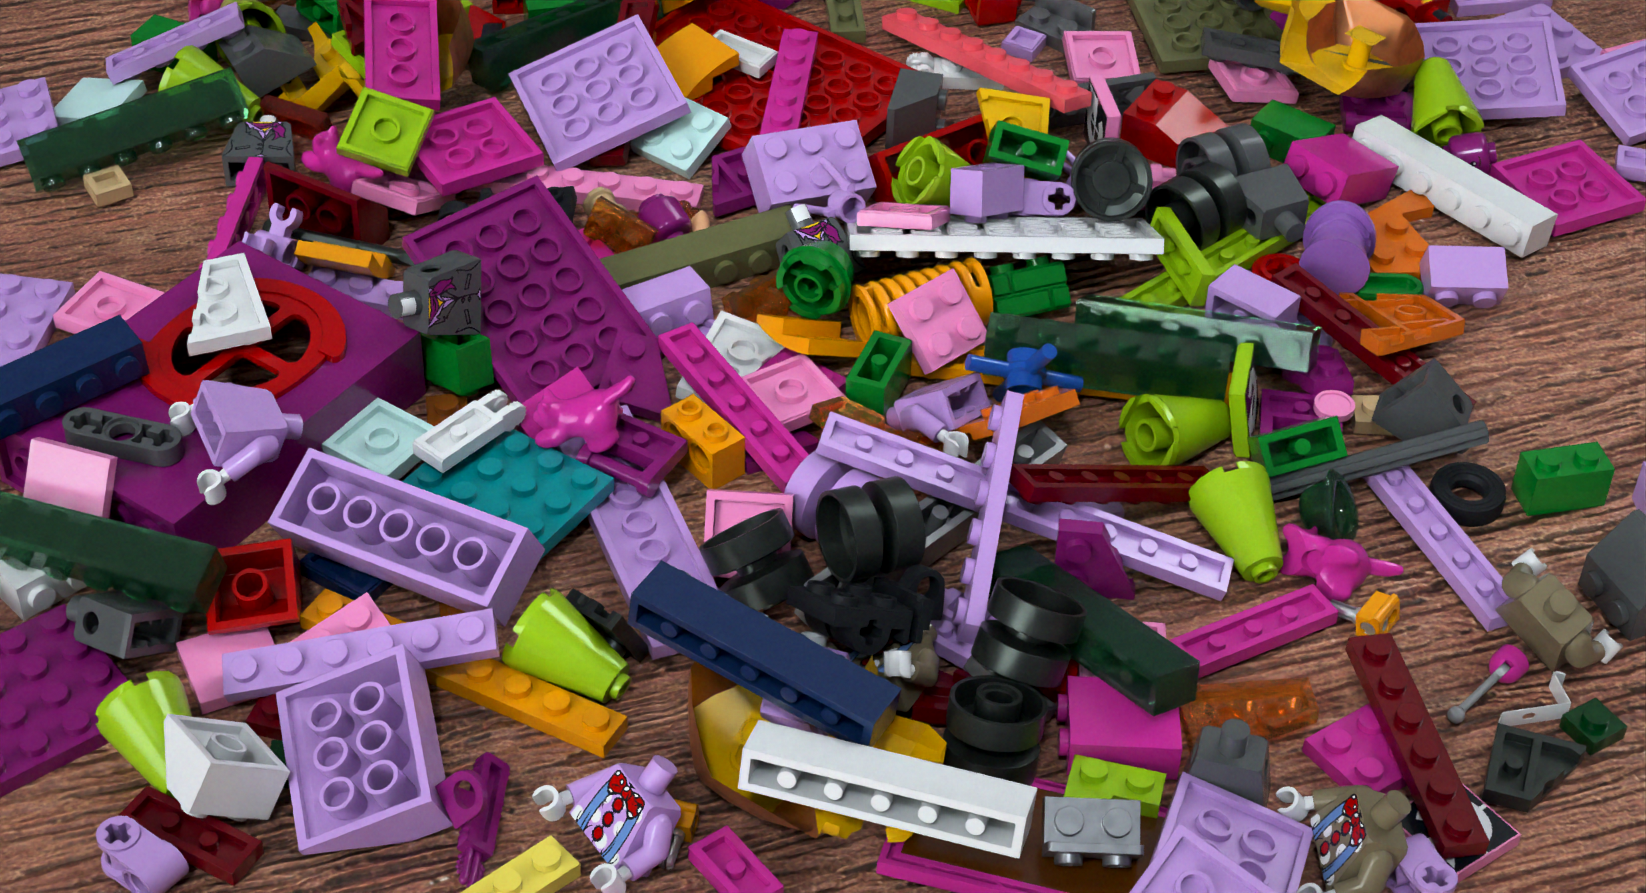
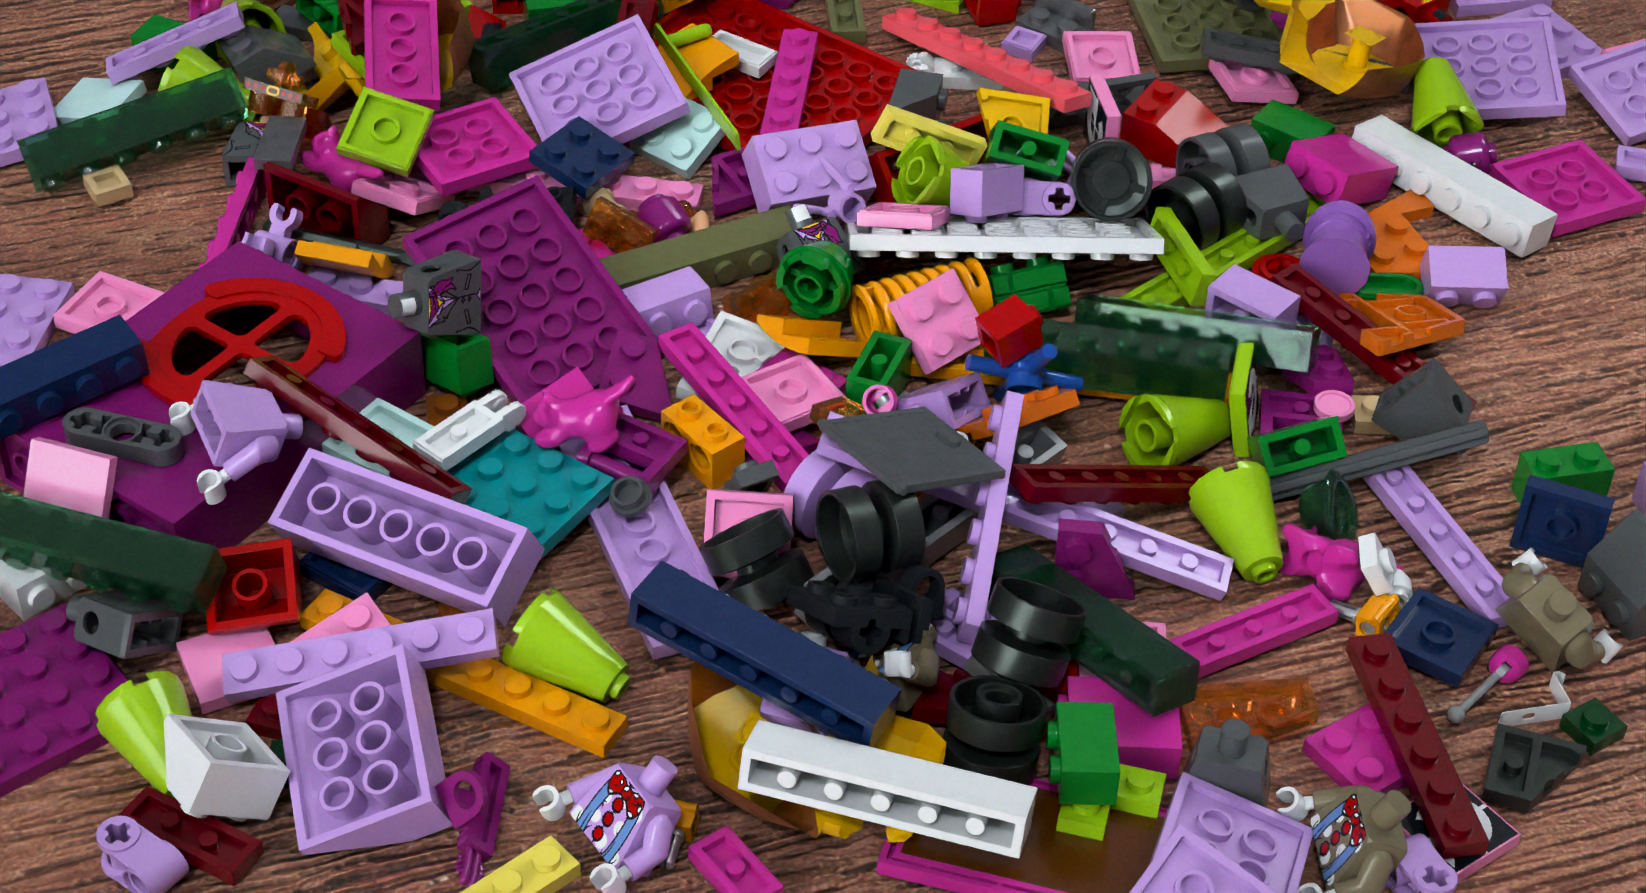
white wing [187,253,272,357] -> none
pearl dark grey wing [566,588,649,663] -> none
flat silver bracket [1042,796,1144,868] -> none
magenta plate [1339,91,1413,132] -> none
black tyre [1429,462,1506,527] -> none
none -> clear orange hips [242,61,319,118]
none -> dark red plate [243,355,473,504]
none -> flat silver tile [253,115,307,170]
none -> dark blue plate [529,116,635,200]
none -> dark grey plate [609,476,652,518]
none -> lime piece [653,23,741,151]
none -> dark grey plate [723,459,779,492]
none -> dark grey piece [817,407,1006,496]
none -> dark pink hinge [862,384,910,414]
none -> light yellow plate [871,104,988,165]
none -> red brick [975,294,1044,368]
none -> green brick [1045,702,1120,805]
none -> white plate [1358,532,1413,611]
none -> dark blue plate [1384,587,1499,688]
none -> dark blue plate [1509,474,1615,568]

